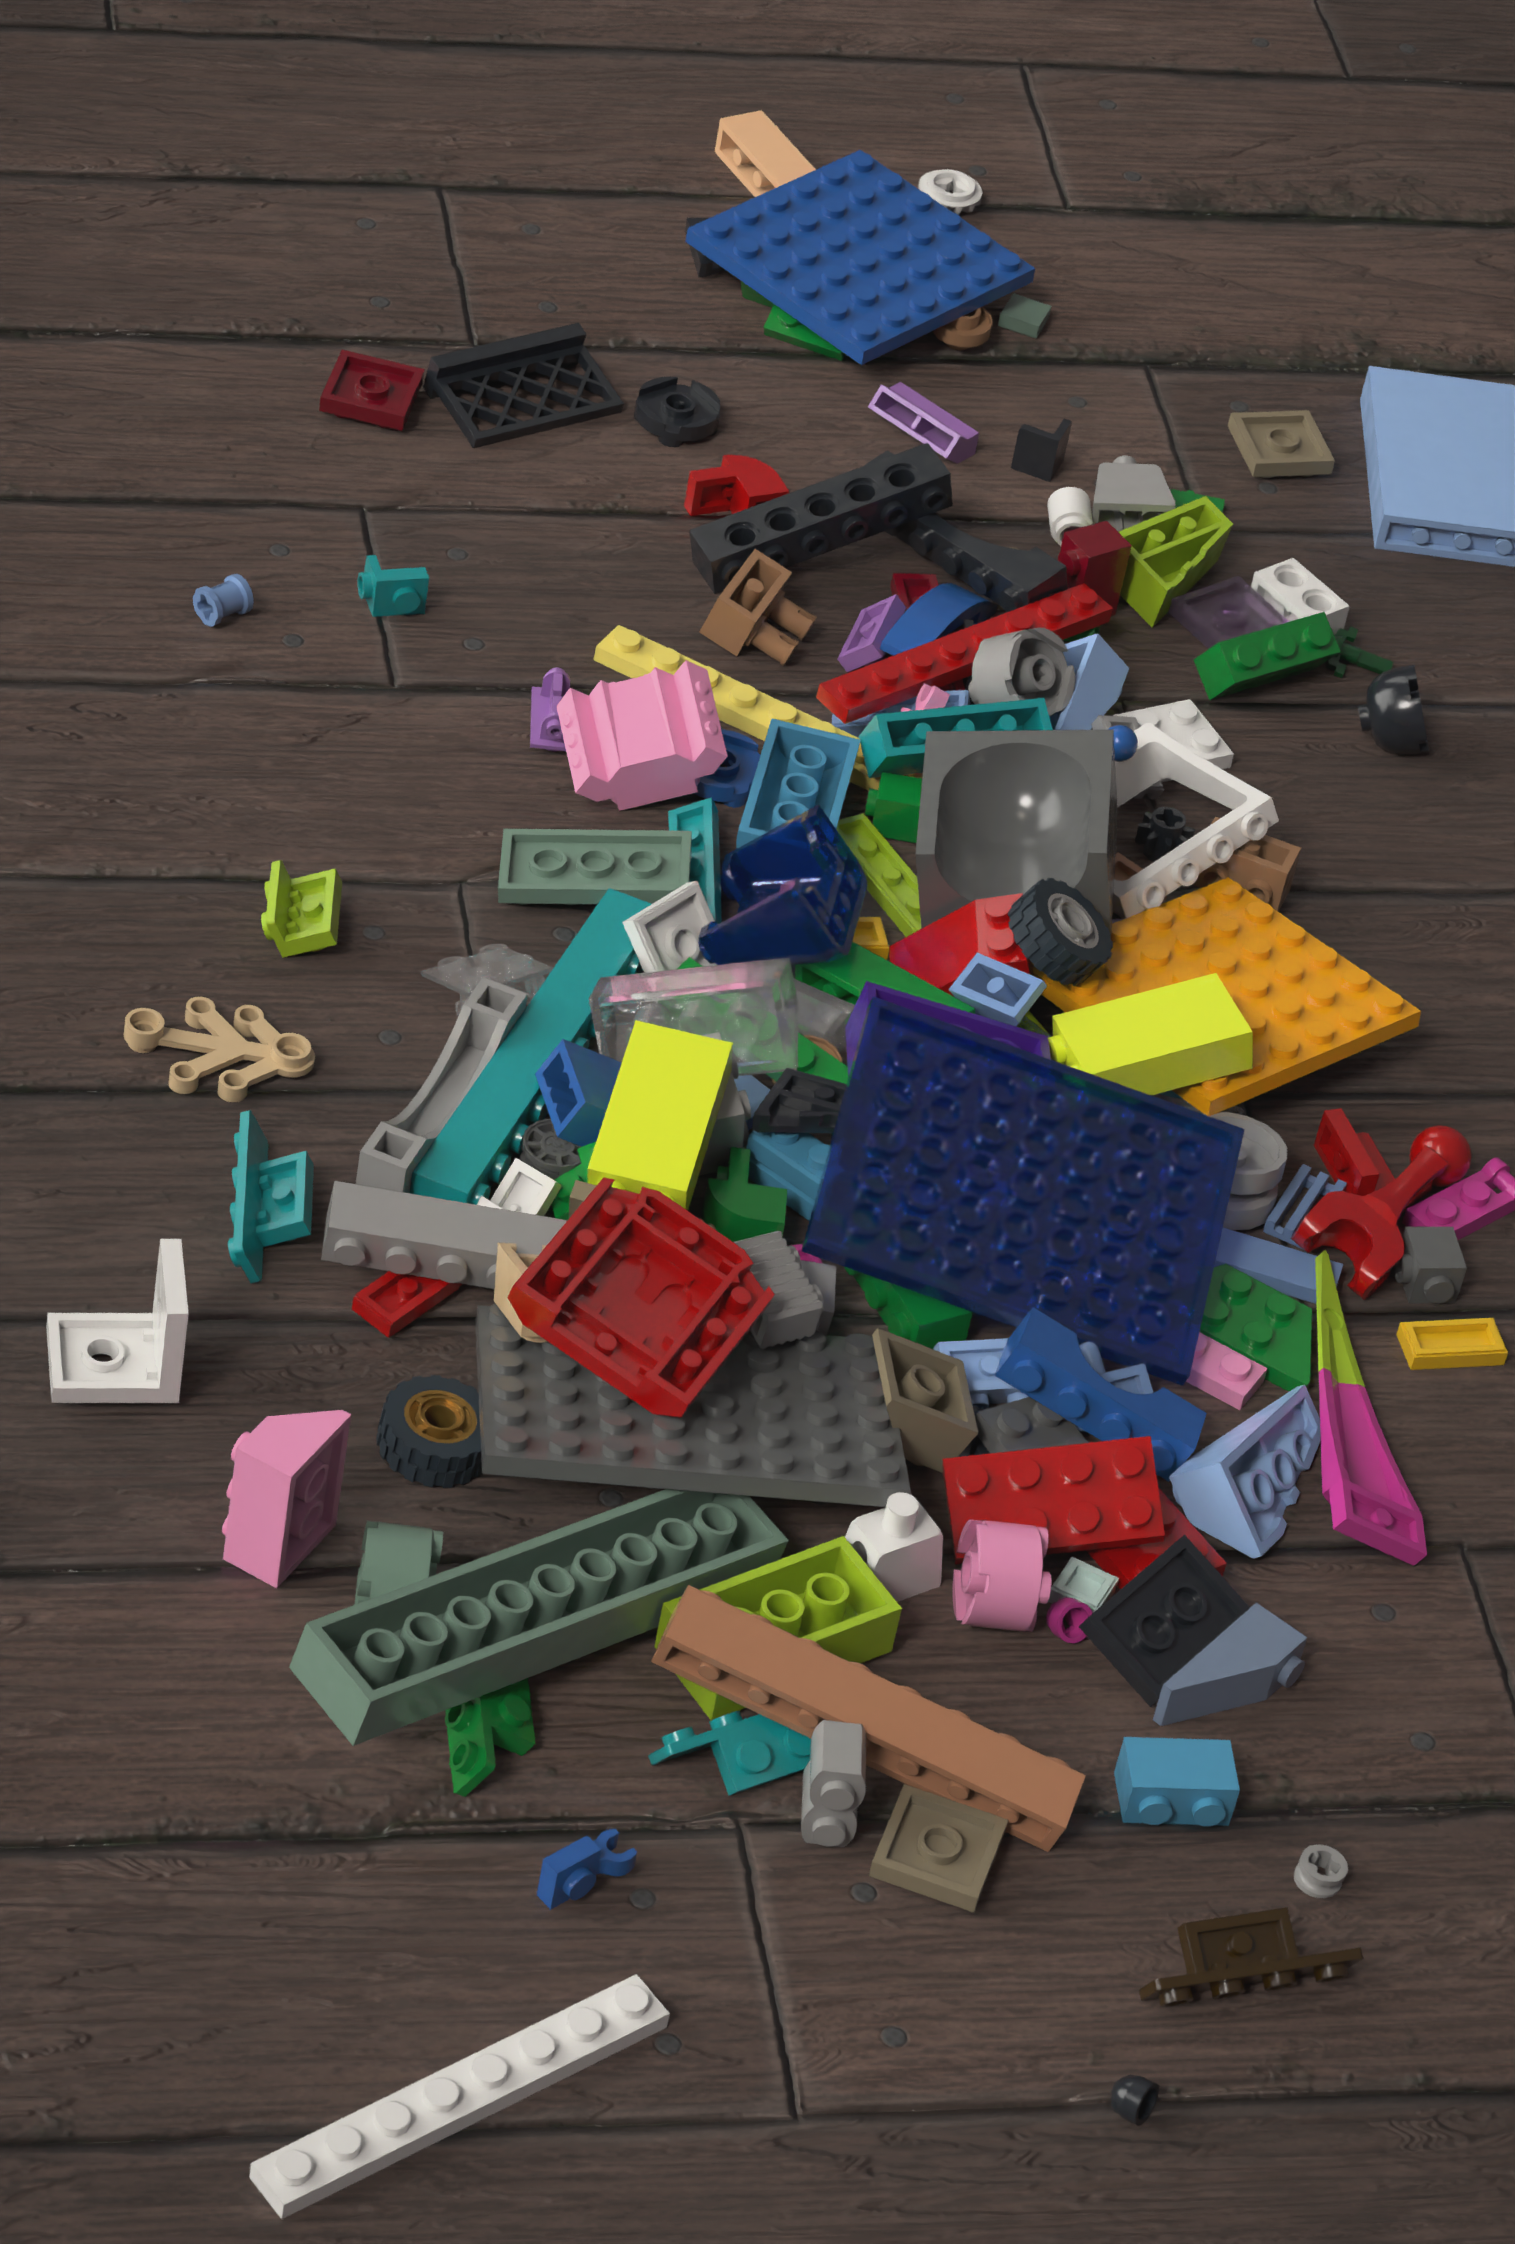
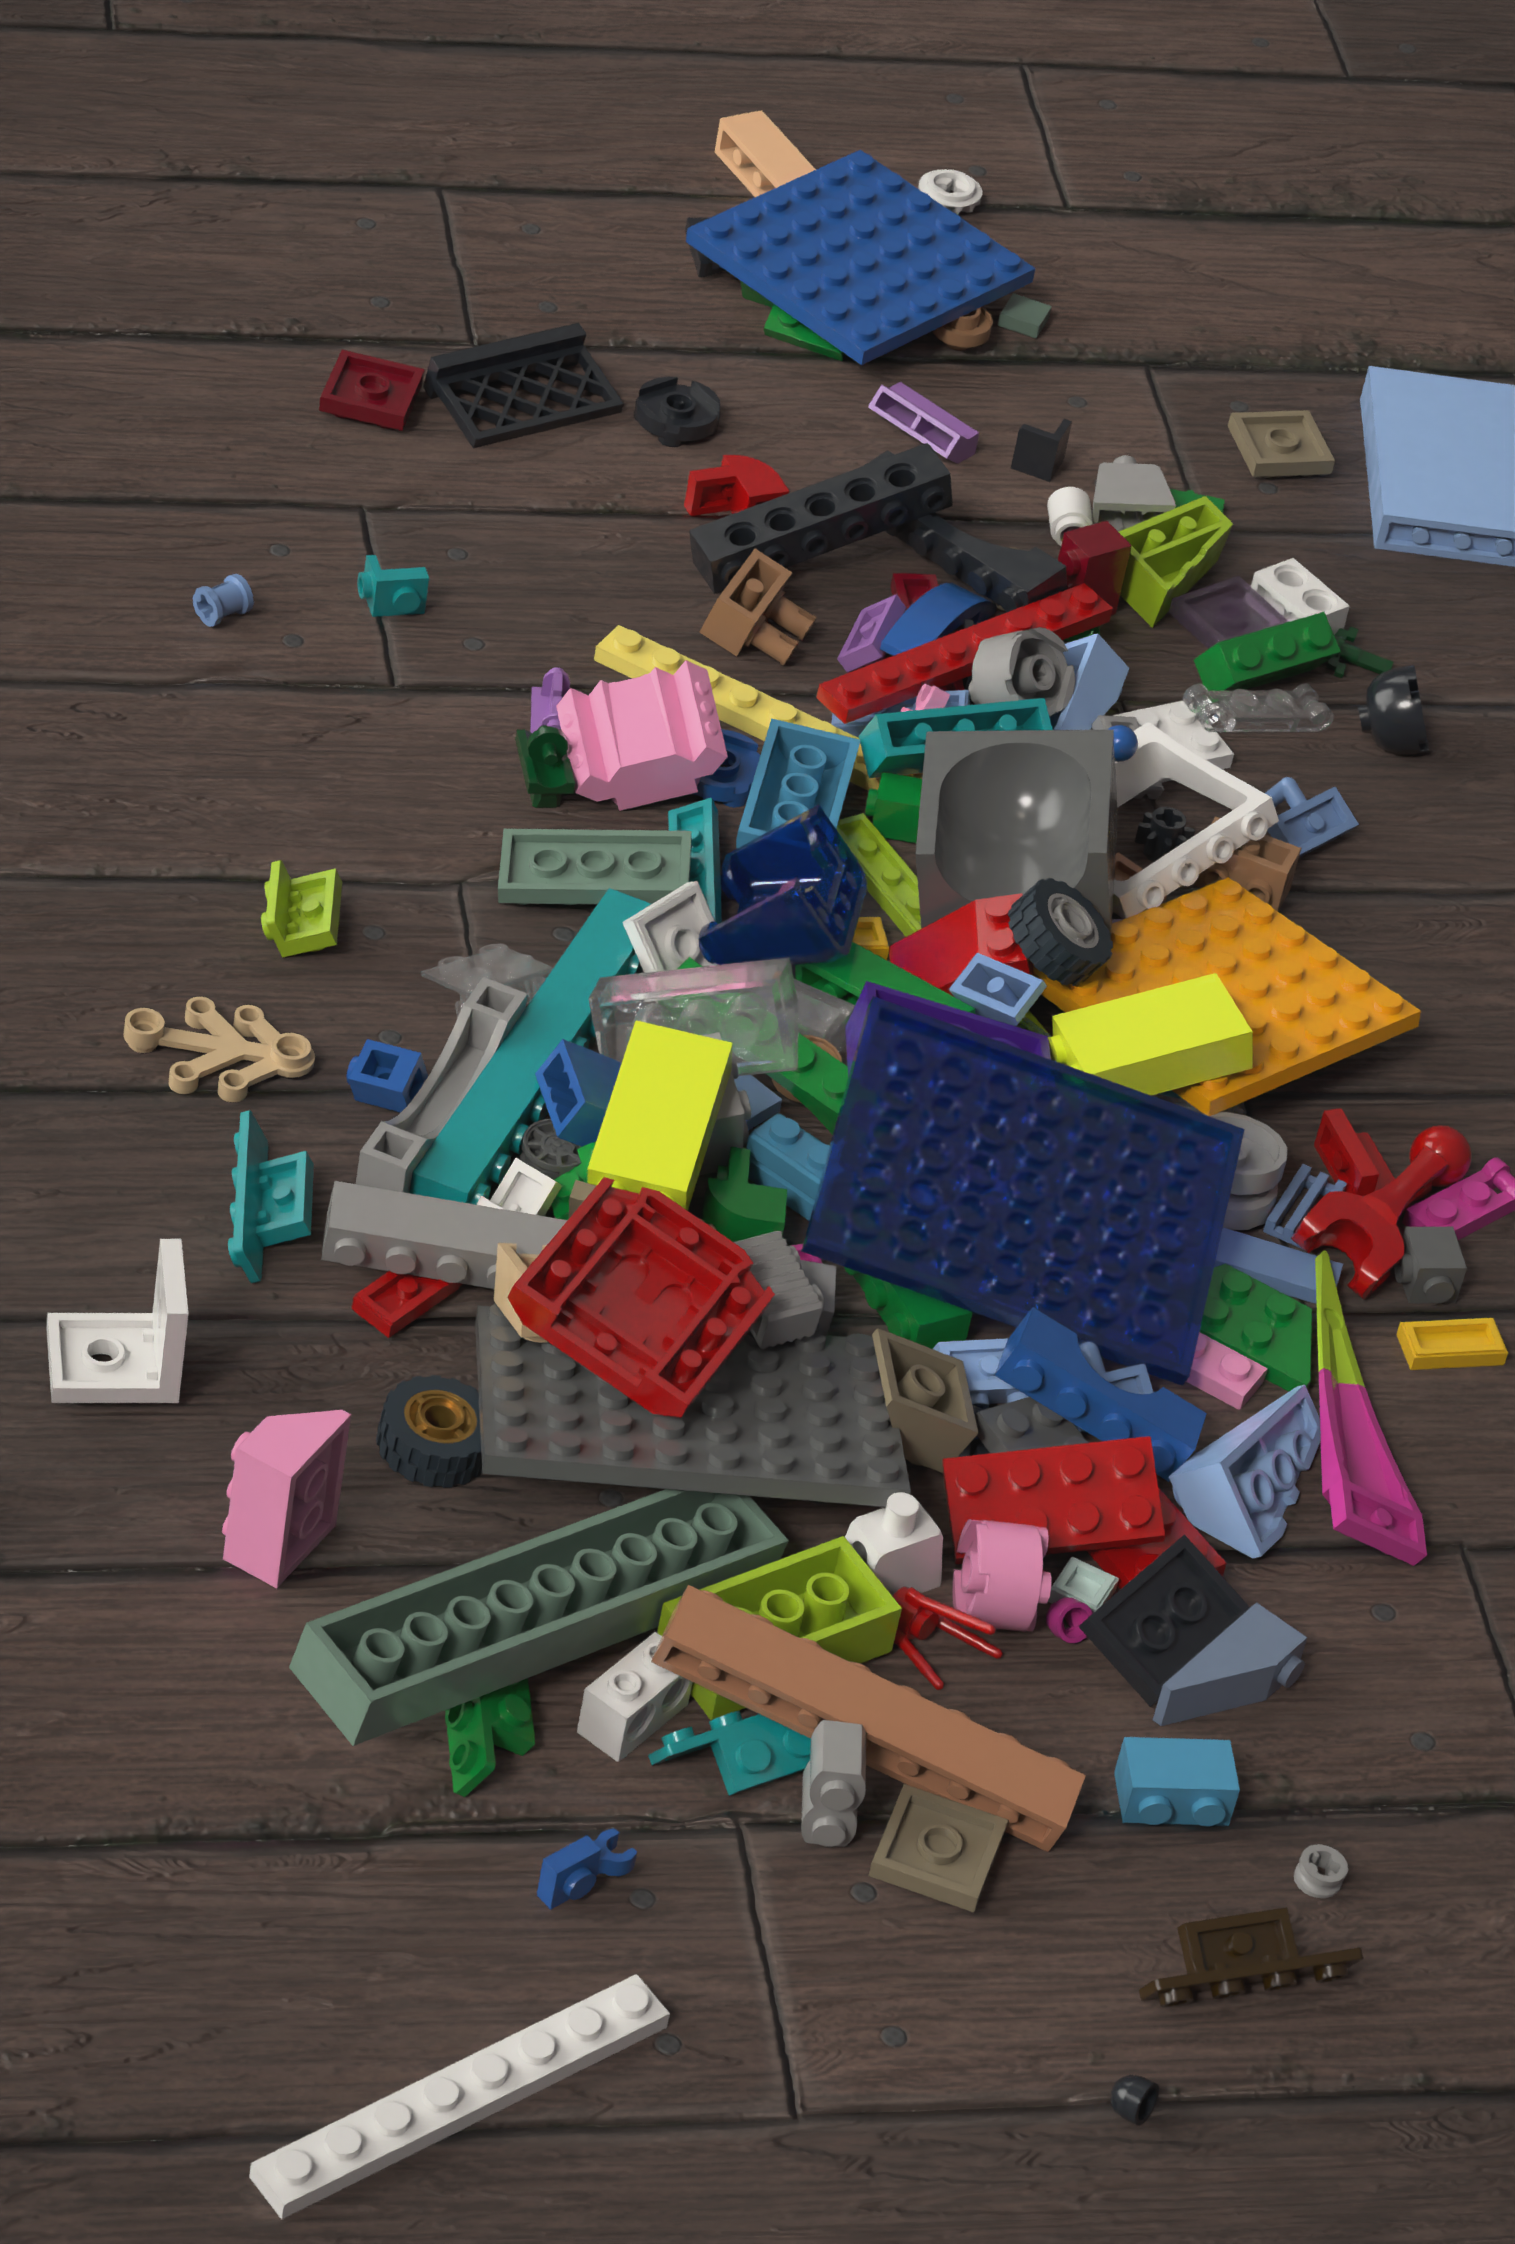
sand green brick [354,1520,443,1605] -> none
black wing [752,1068,880,1134] -> none
none -> blue brick [347,1039,428,1113]
none -> dark green hips [515,725,575,808]
none -> white brick [577,1632,693,1762]
none -> red plant [892,1586,1003,1690]
none -> clear plate [1182,684,1334,732]
none -> medium blue plate [1265,777,1359,858]

